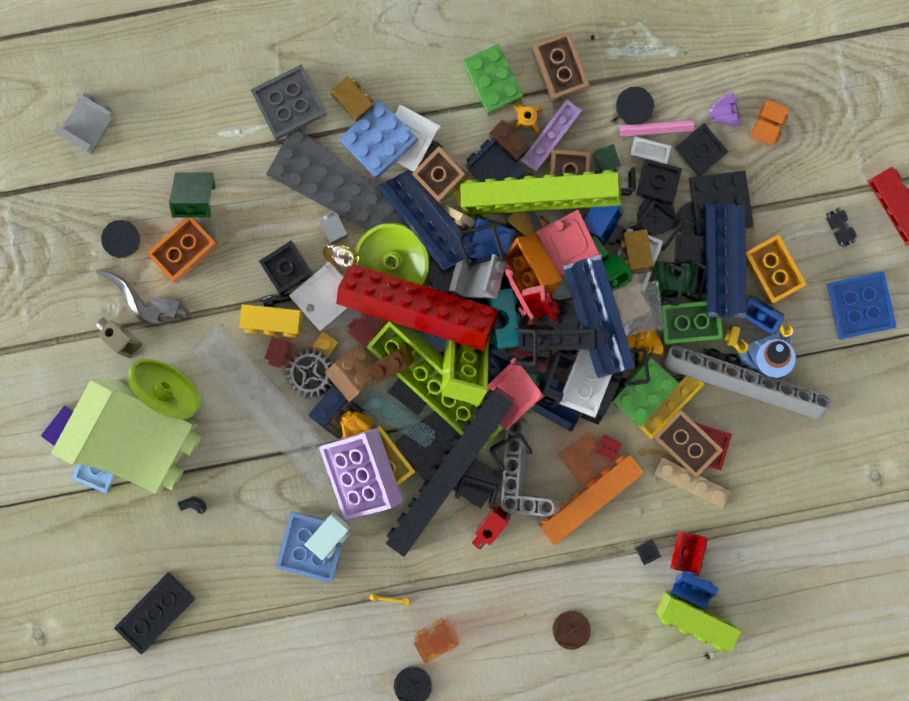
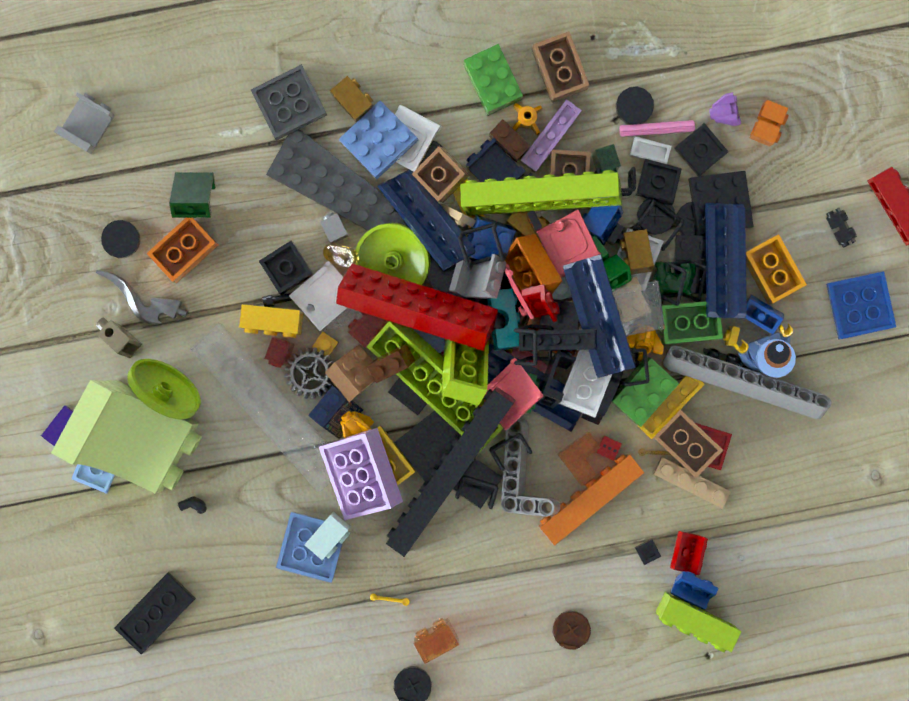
clear light blue plate [363,392,437,449] -> none
red torso [472,503,511,550] -> none

